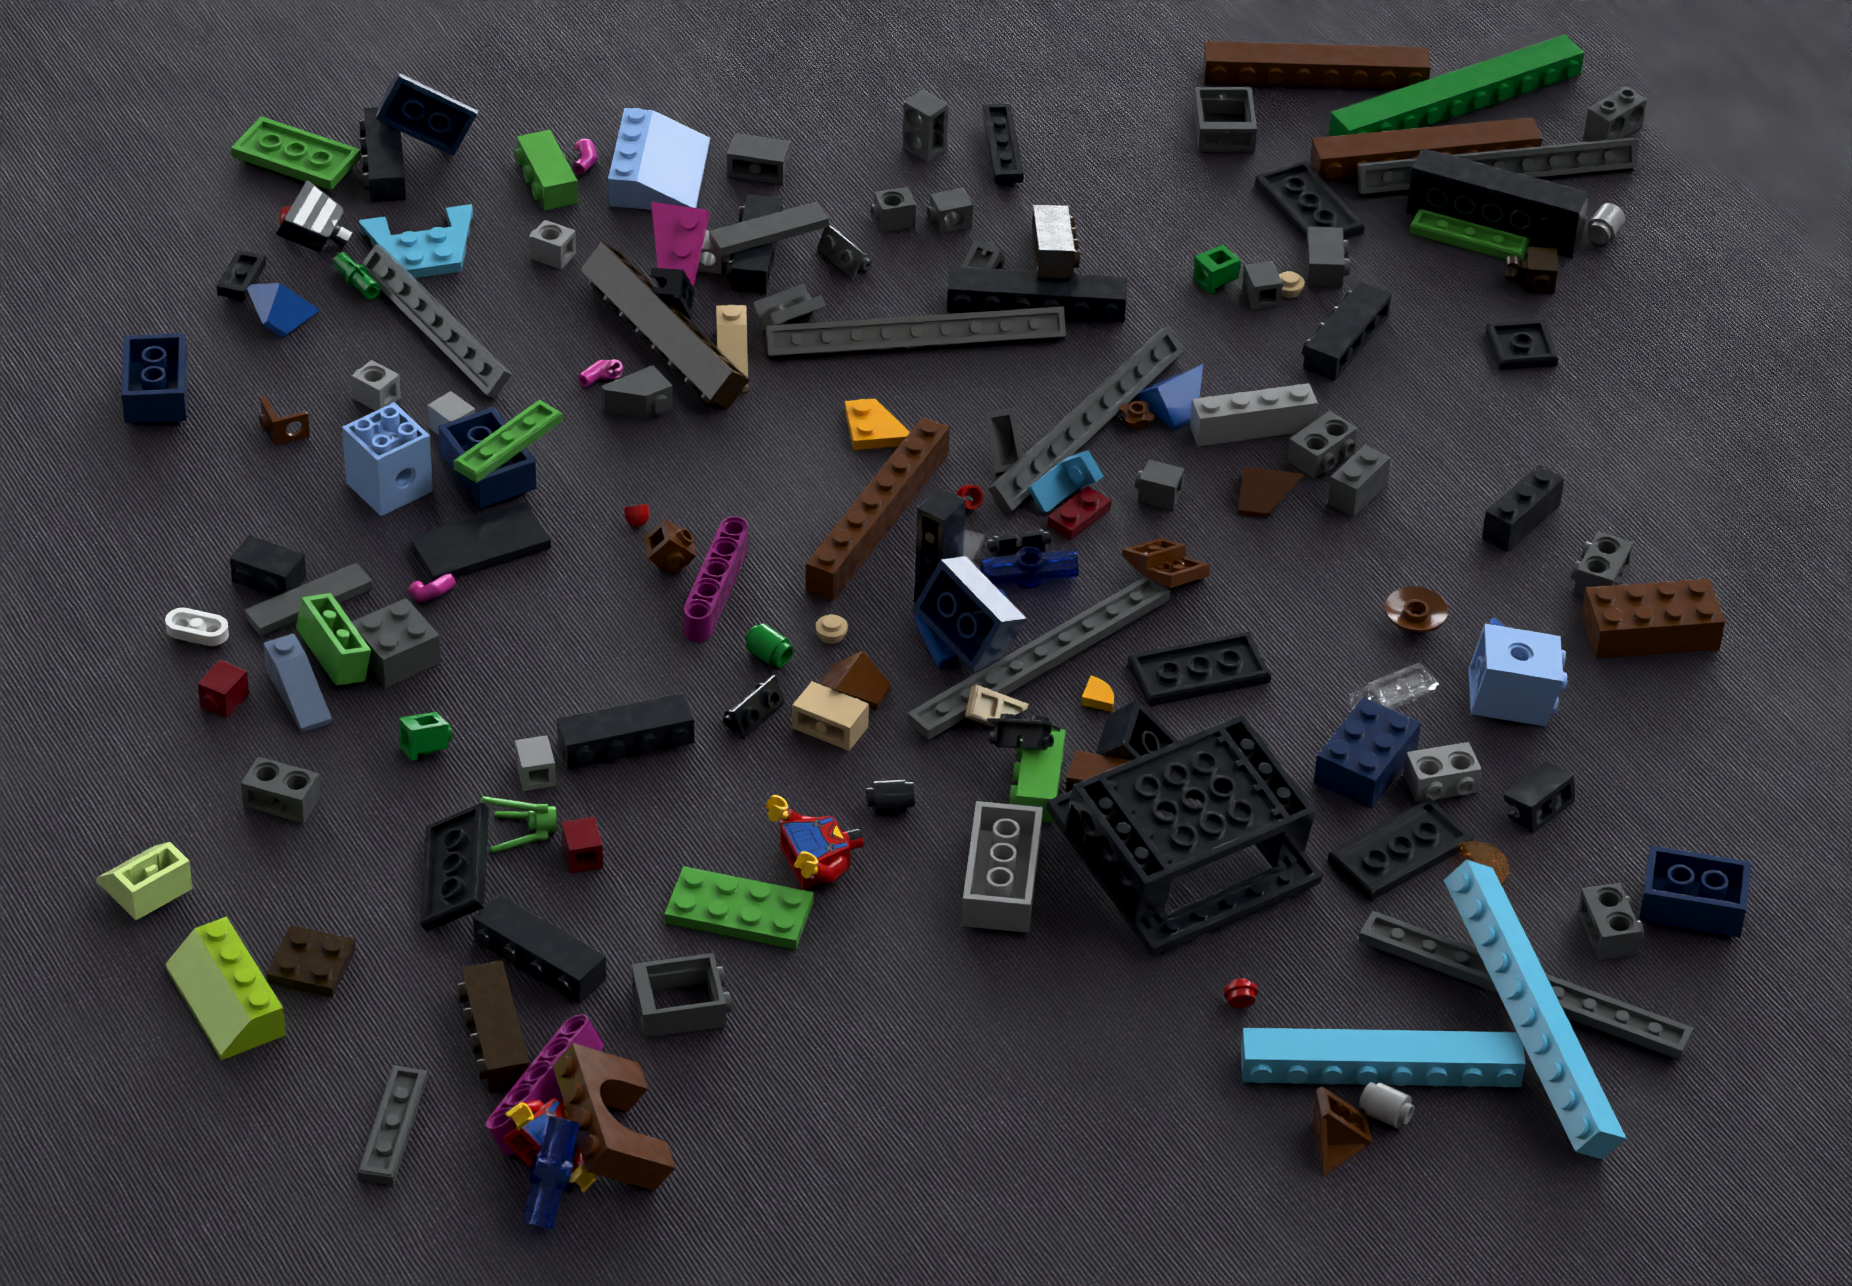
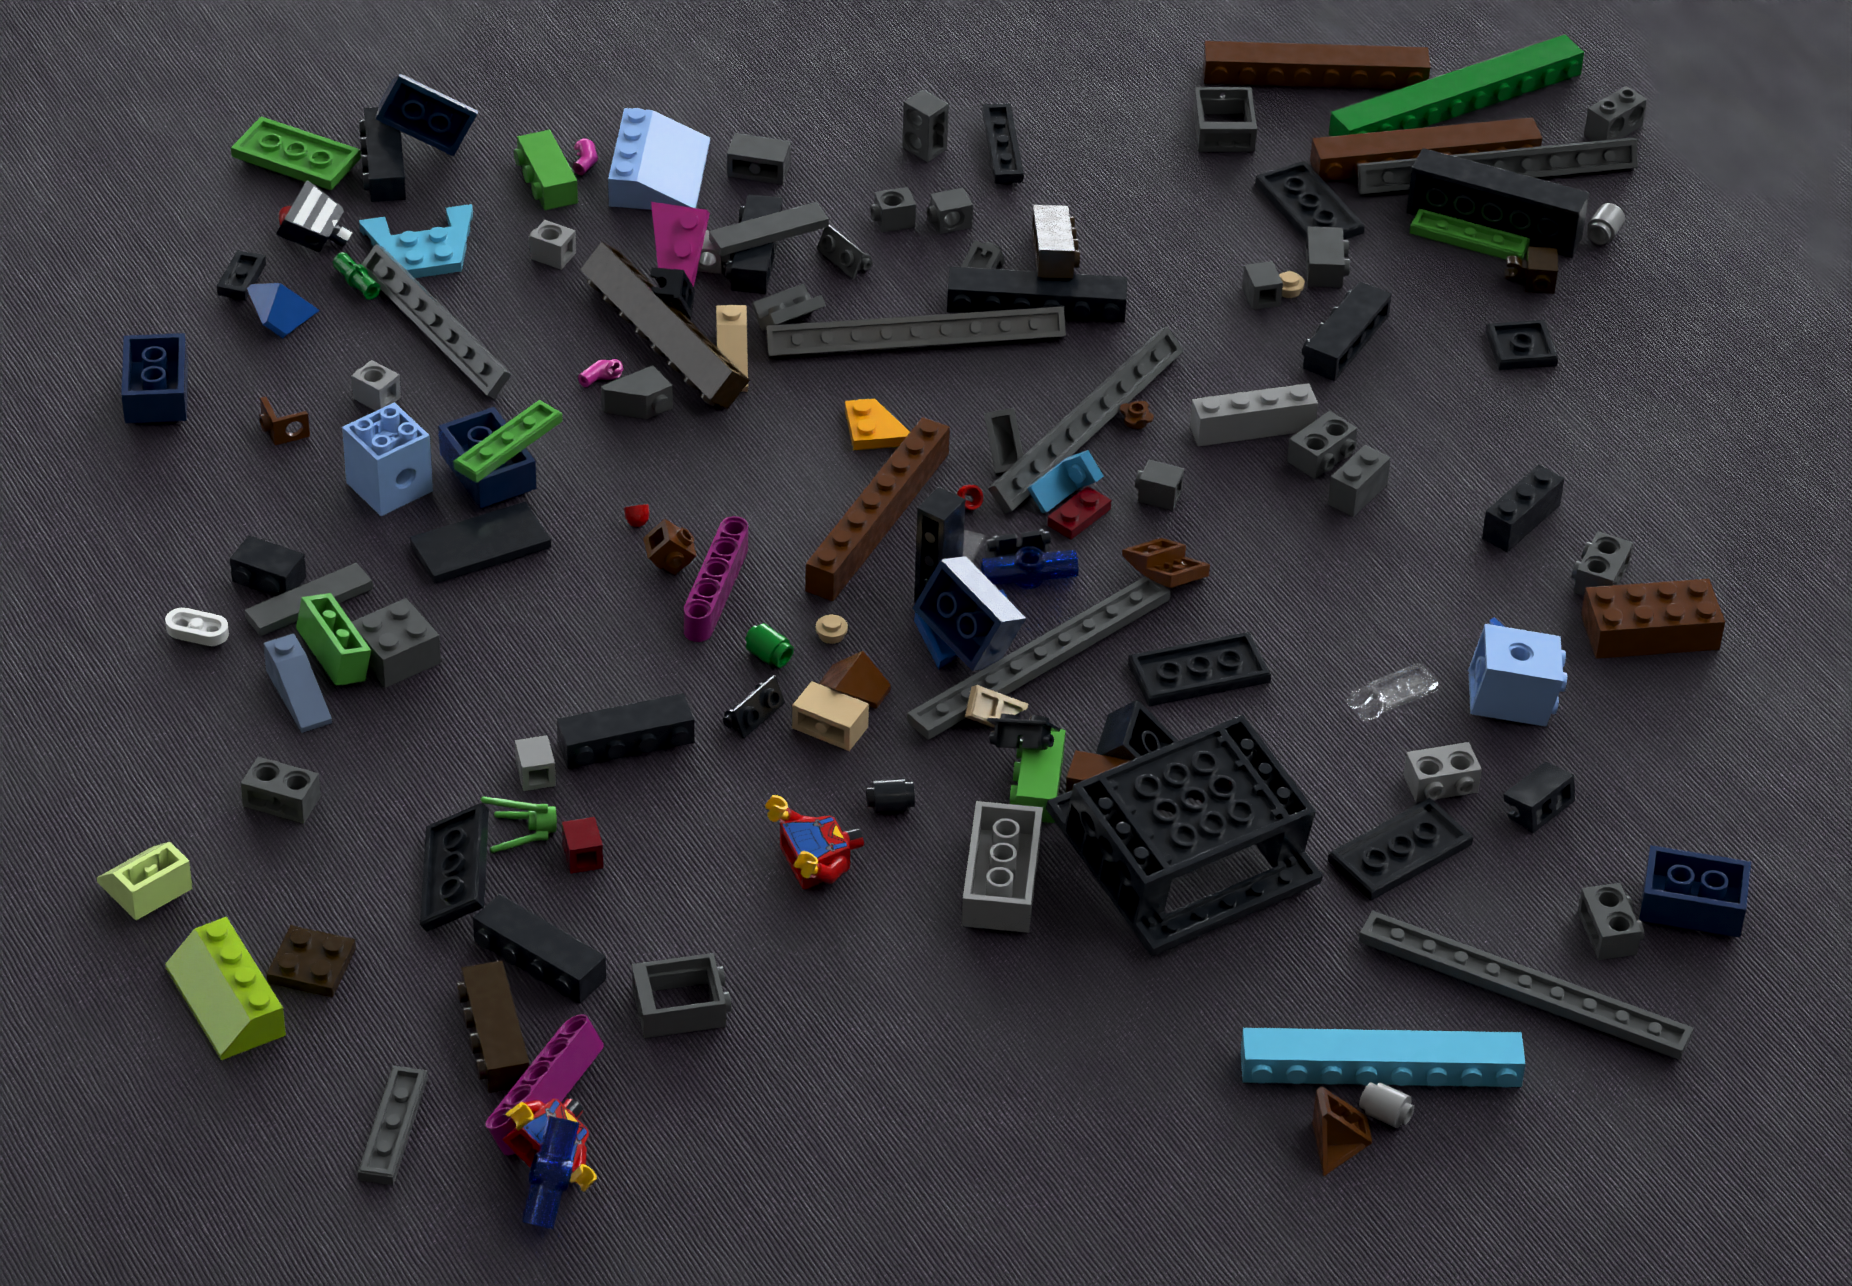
dark red brick [198,660,249,718] -> none
green brick [399,712,452,761] -> none
dark pink arm [408,574,456,603] -> none
light grey brick [428,391,475,435] -> none
reddish brown arch [553,1043,675,1191] -> none
bright green plate [664,866,814,950] -> none
light orange tile [1081,676,1114,712] -> none
blue slope [1135,364,1203,431] -> none
green brick [1193,245,1241,295] -> none
red plate [1223,978,1258,1008] -> none
reddish brown slope [1237,466,1305,518] -> none
dark blue brick [1313,697,1421,809] -> none
reddish brown dish [1385,586,1449,633] -> none
medium azure brick [1444,859,1627,1159] -> none
clear orange tile [1461,841,1510,887] -> none

